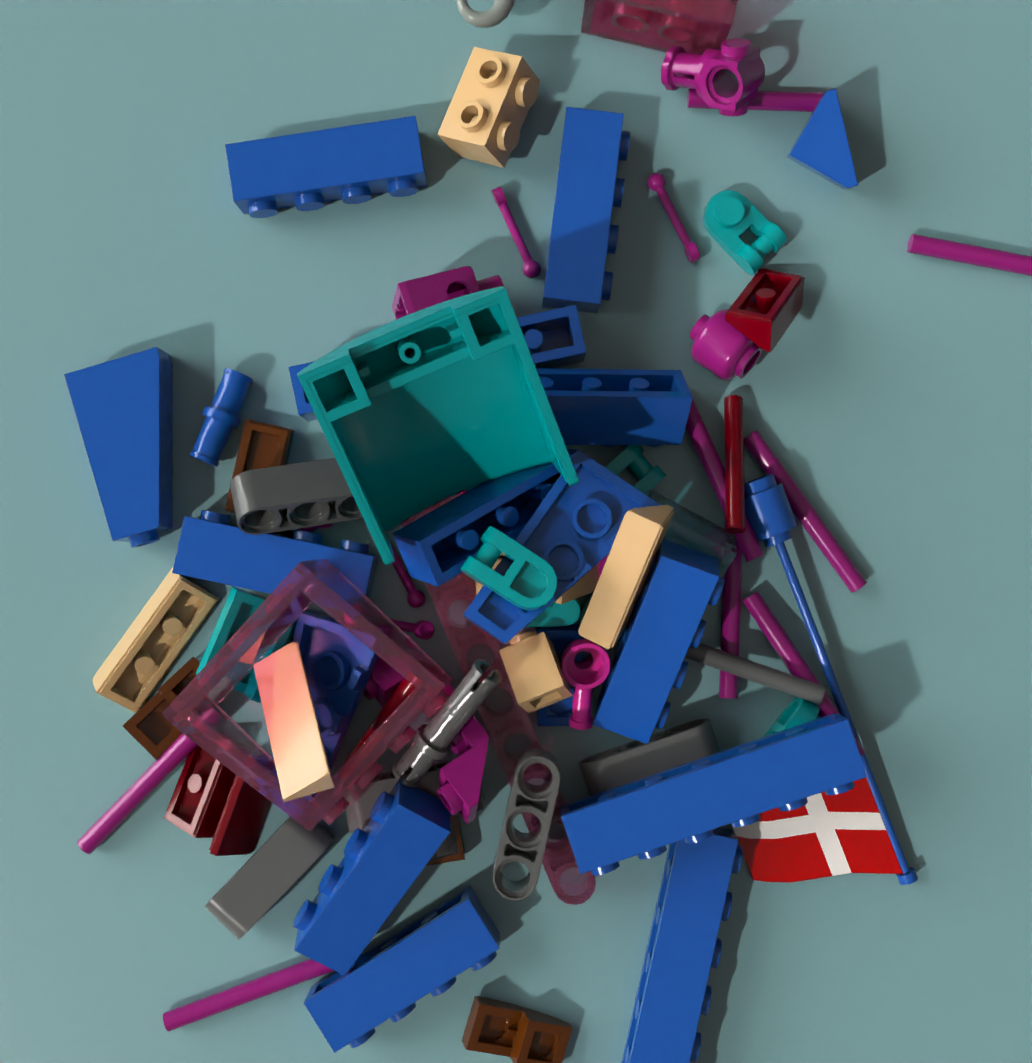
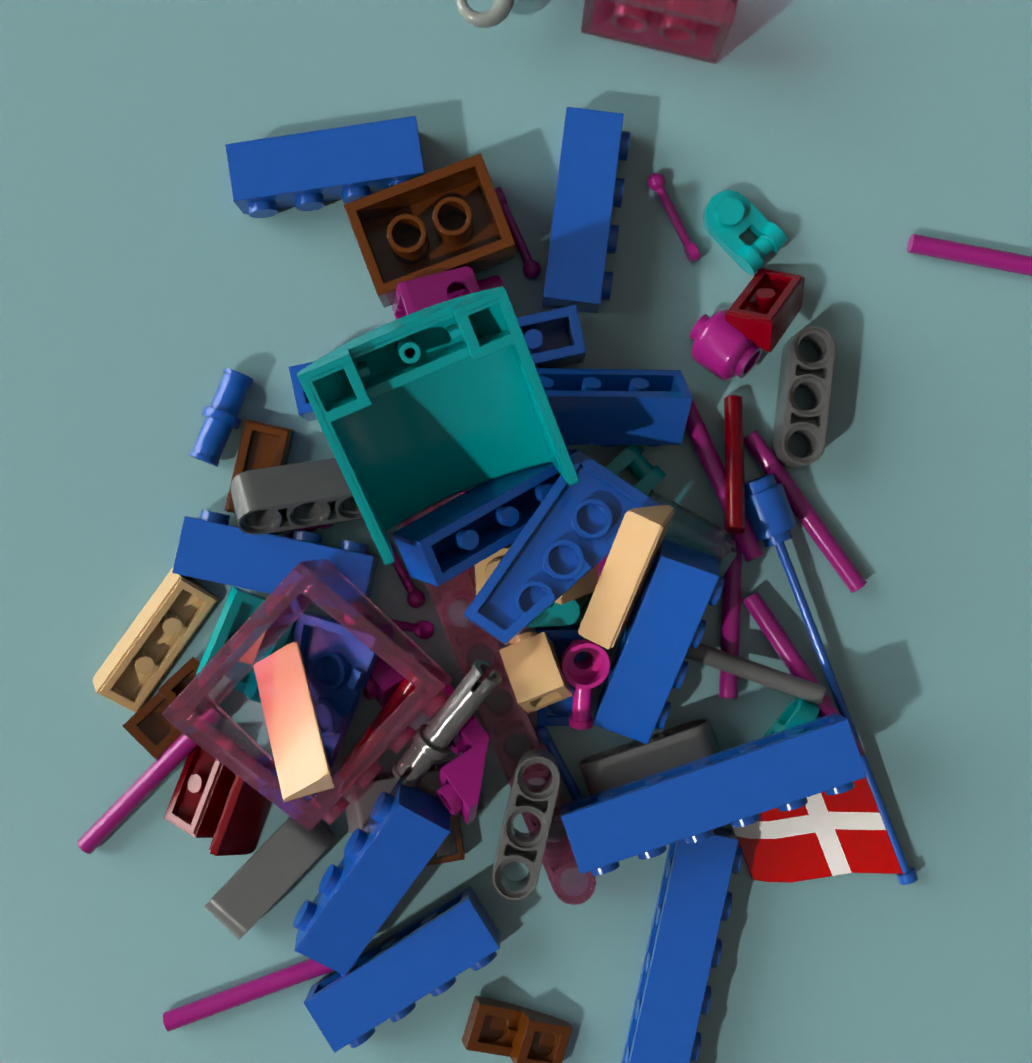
blue slope [64,347,173,548] -> none
tan brick [437,47,541,168] -> none
teal plate [460,526,557,610] -> none
magenta connector [661,38,765,116] -> none
magenta bar [687,89,824,112] -> none
blue slope [787,88,858,189] -> none
none -> reddish brown brick [344,153,515,308]
none -> blue hinge [536,726,586,801]
none -> dark grey beam [772,326,835,468]

